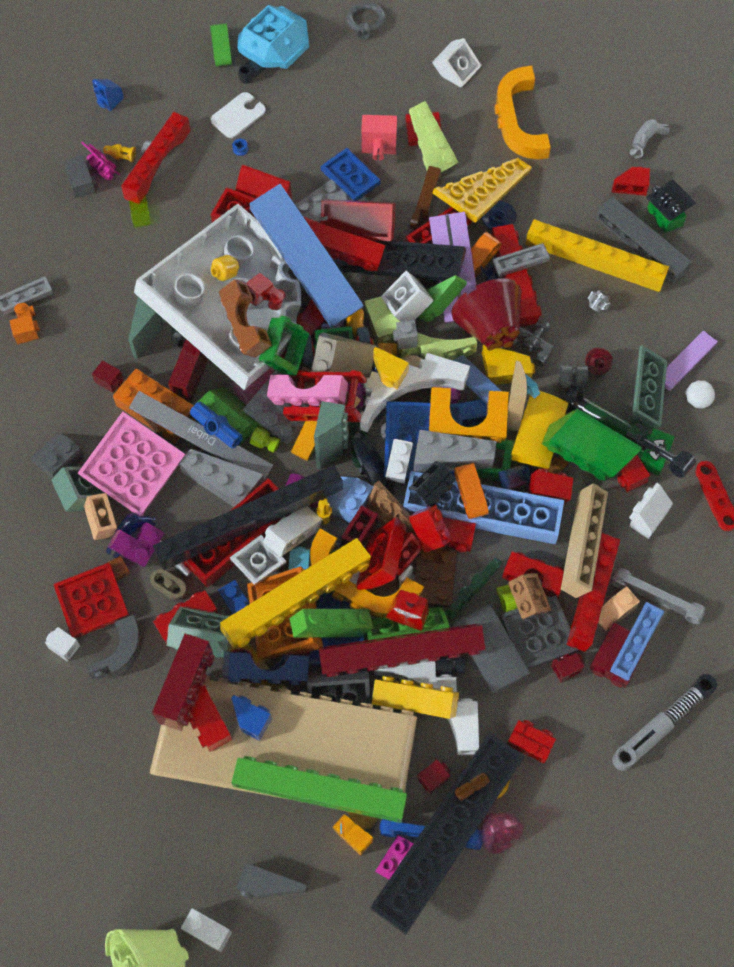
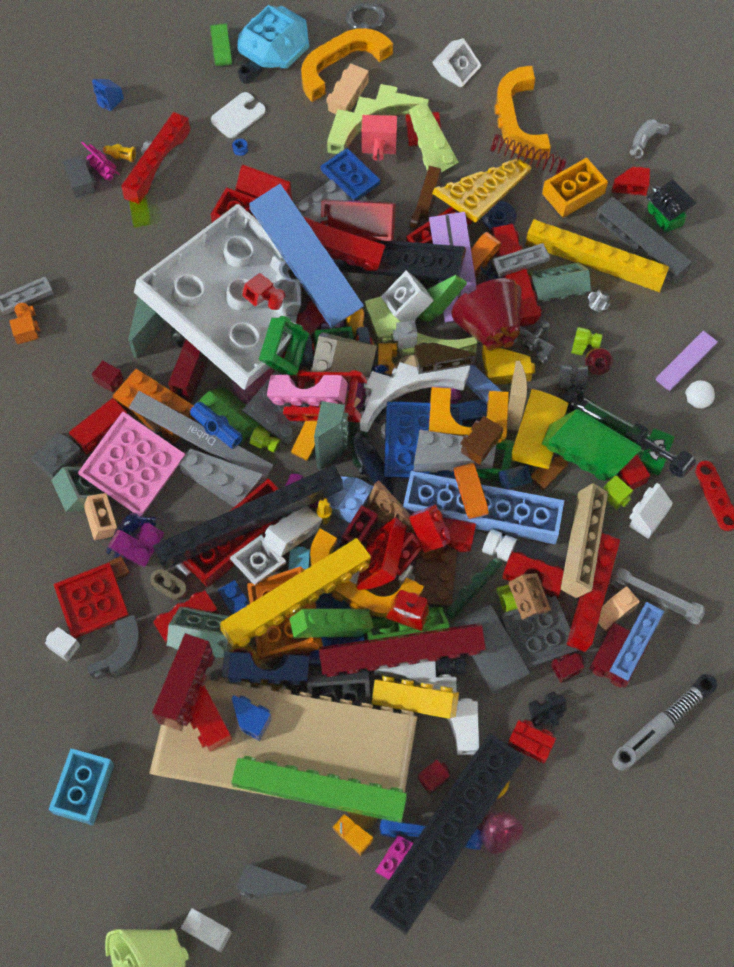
yellow head [211,254,239,281] -> none
dark orange arch [218,279,272,358] -> none
yellow slope [373,347,409,390] -> none
white brick [386,439,413,484] -> none
black brick [408,461,456,507] -> none
reddish brown piece [455,773,489,801] -> none
medium azure plate [525,374,540,399] -> none
red brick [528,469,573,504] -> none
sand green slope [631,345,667,431] -> none
none -> medium azure brick [49,749,114,826]
none -> red brick [68,398,127,455]
none -> light orange arch [301,28,393,102]
none -> light nougat brick [326,64,369,114]
none -> yellowish green arch [327,84,429,154]
none -> dark brown slope [414,342,475,374]
none -> reddish brown brick [460,416,503,465]
none -> white wheel [482,529,517,562]
none -> dark red piece [490,133,566,175]
none -> sand green slope [527,262,591,302]
none -> black hips [528,691,567,727]
none -> light orange brick [542,157,608,218]
none -> lime piece [571,327,602,356]
none -> lime brick [602,475,633,510]

